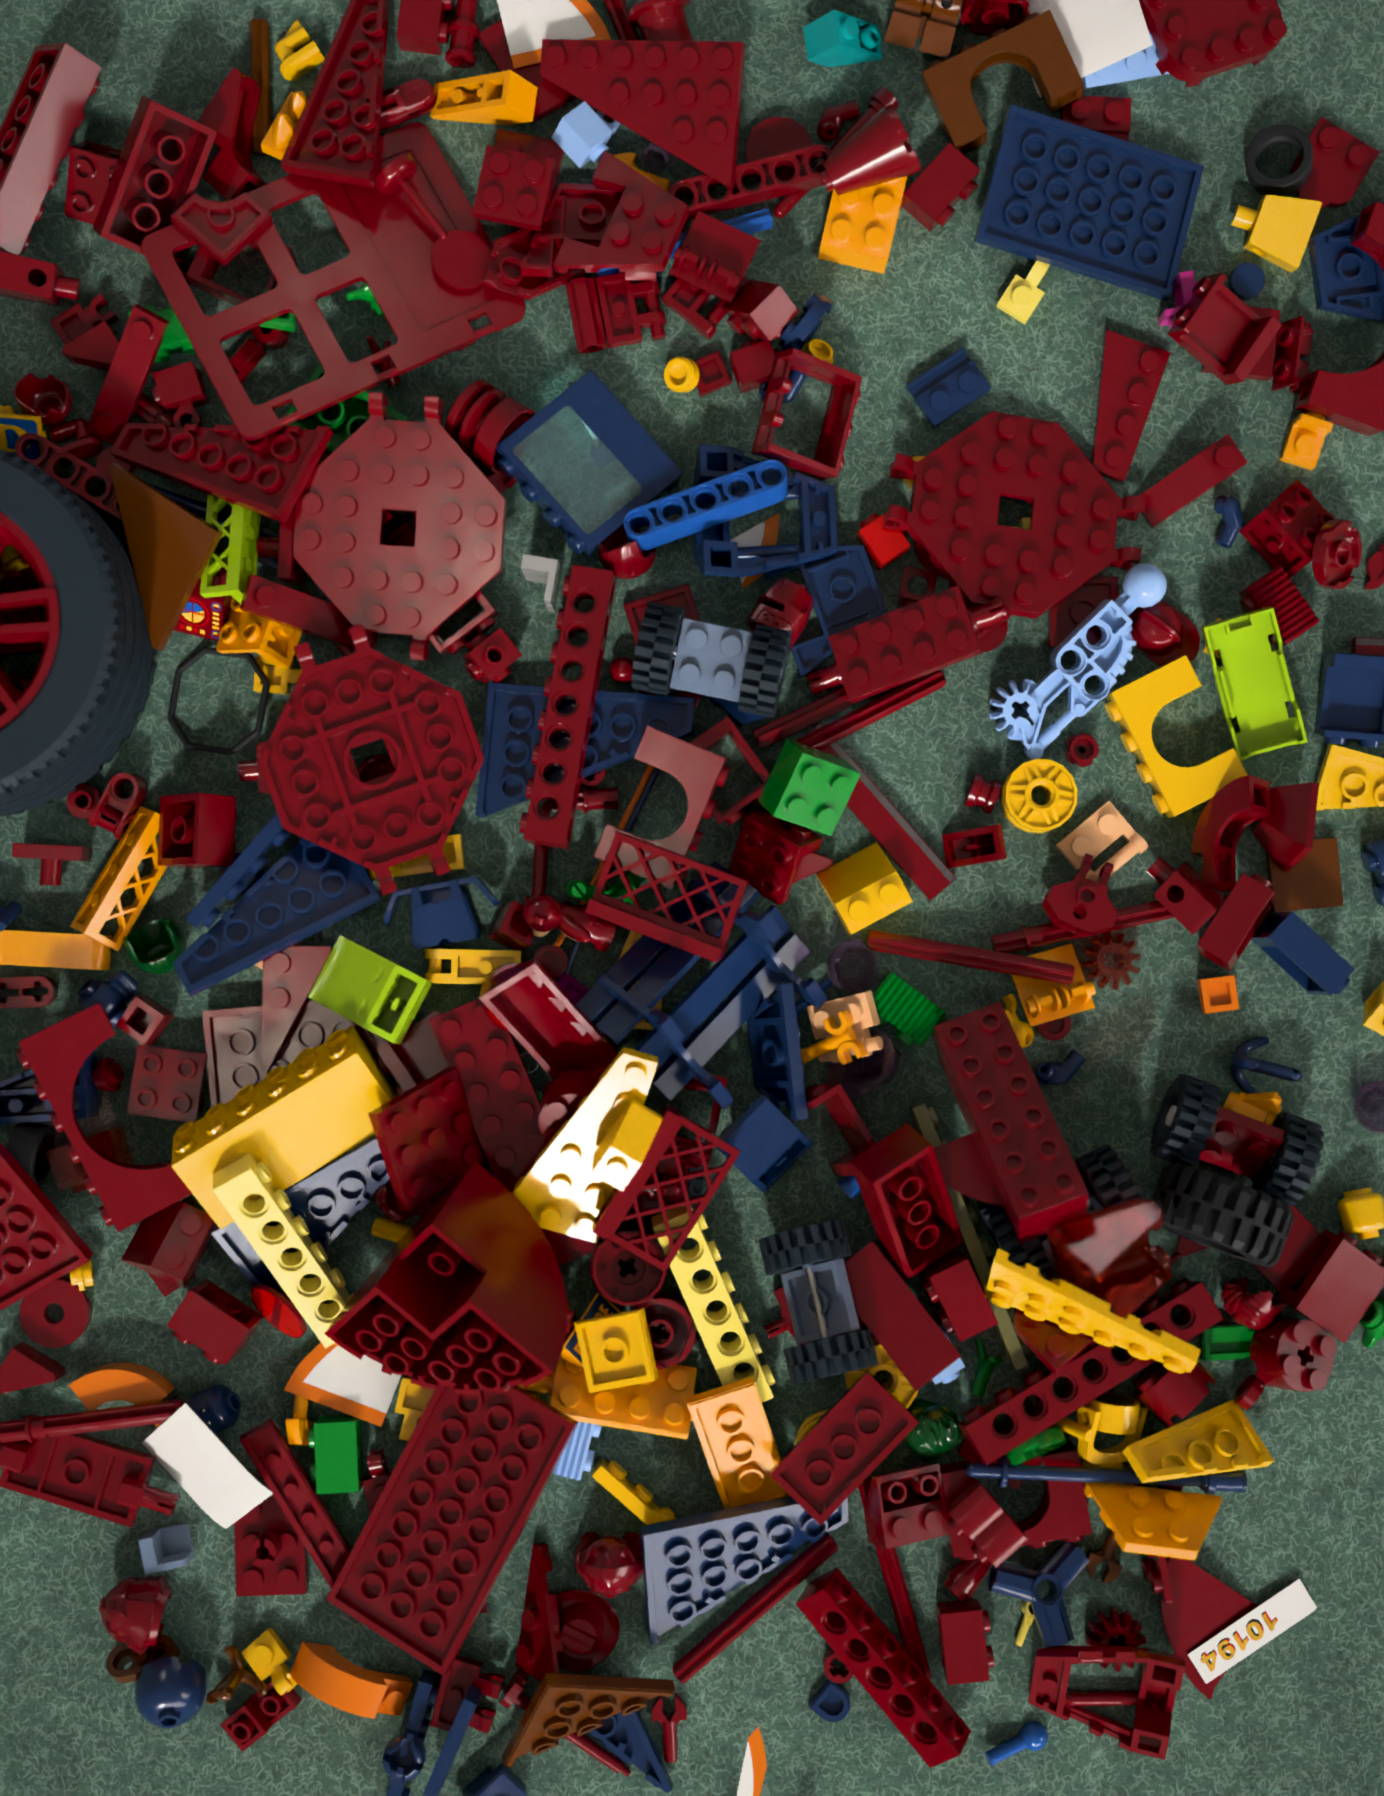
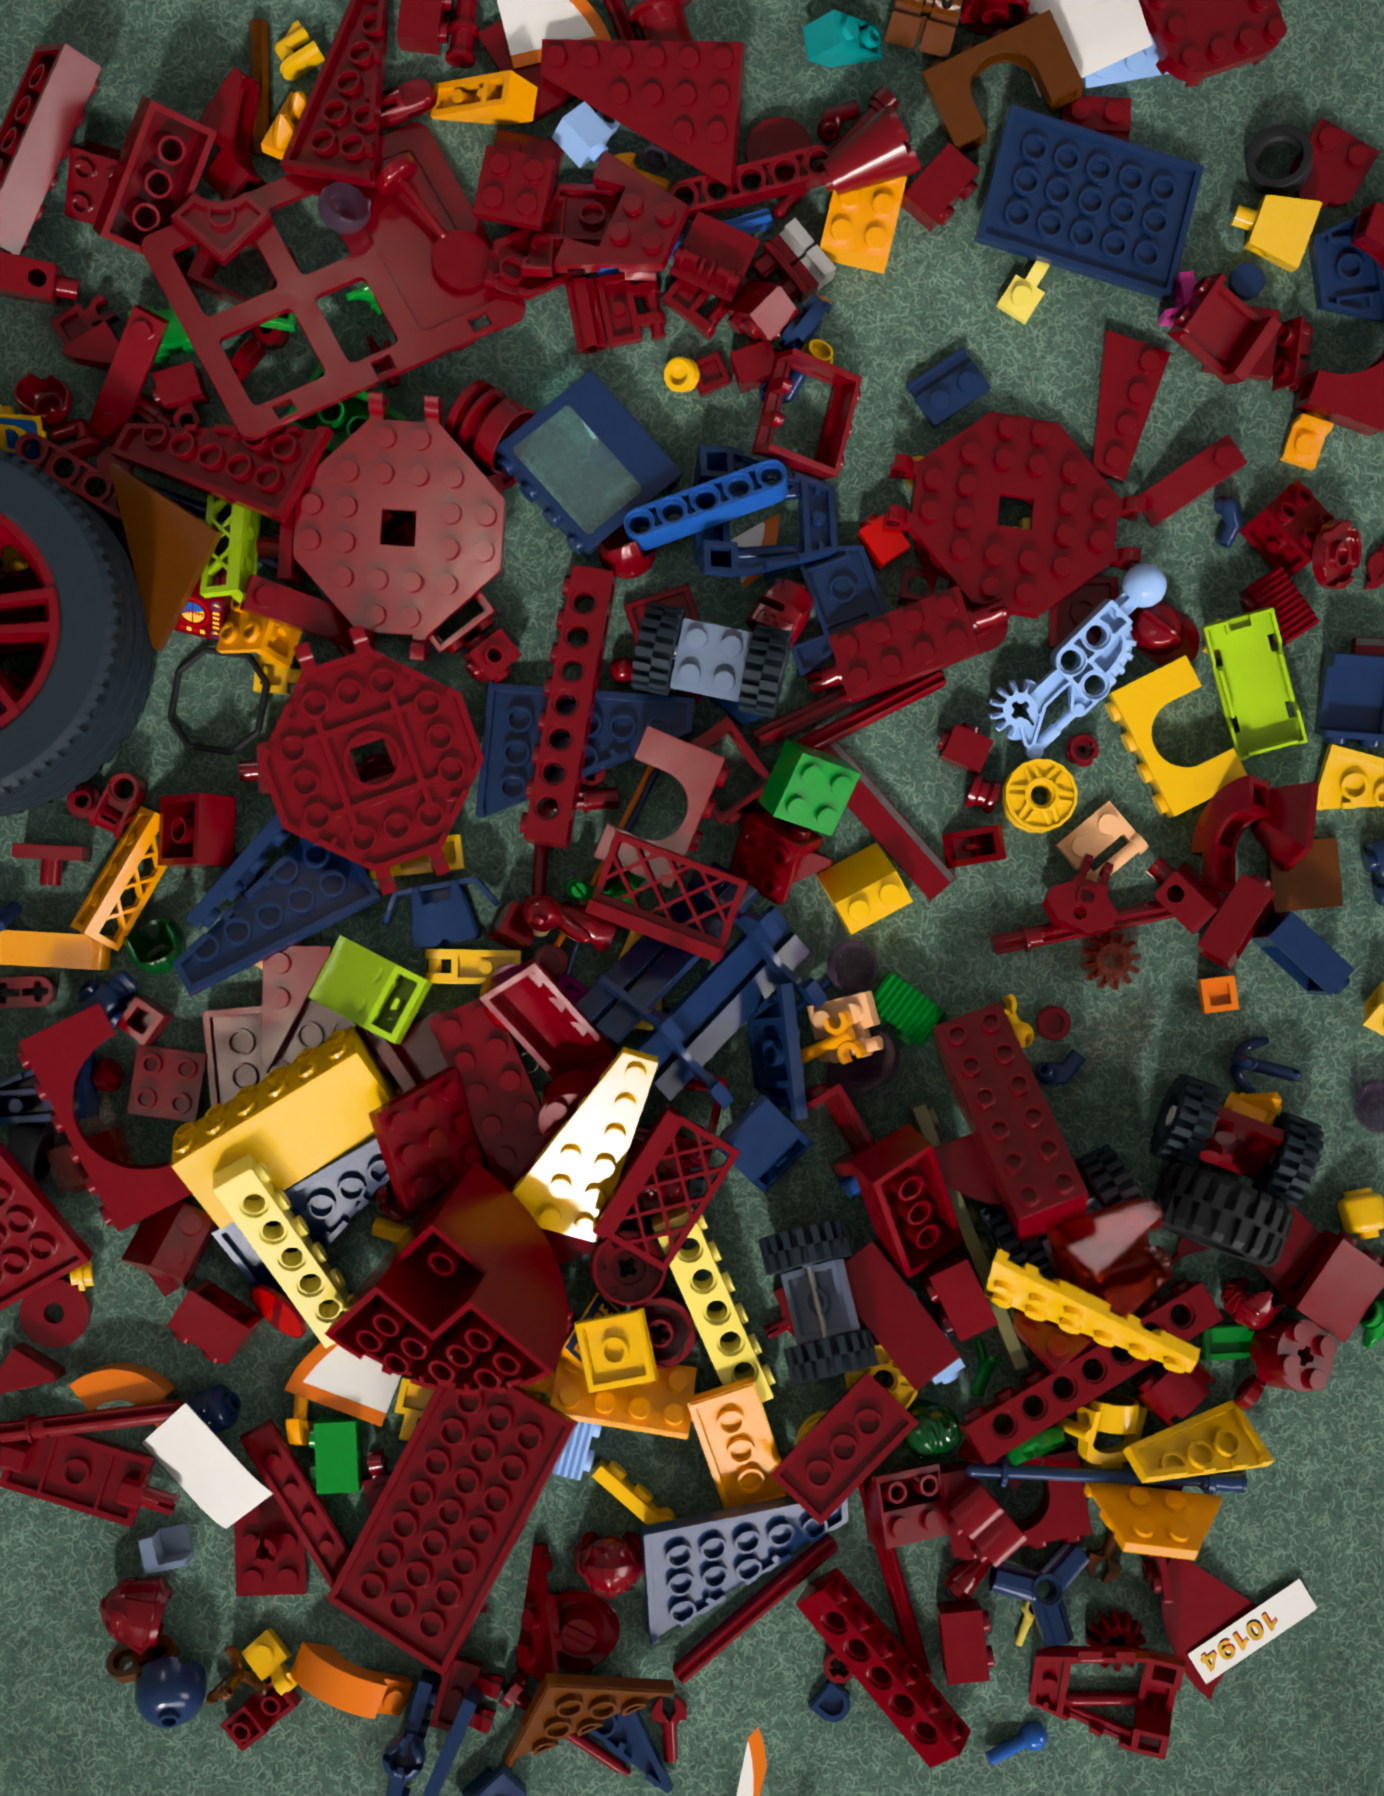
light grey panel [521,554,562,613] -> none
yellow slope [591,1099,663,1191] -> none
dark red axle [867,930,1075,985] -> none
light orange hinge [1011,943,1096,1027] -> none
none -> clear purple hair [318,182,372,235]
none -> hips [752,218,836,302]
none -> dark red brick [936,722,994,774]

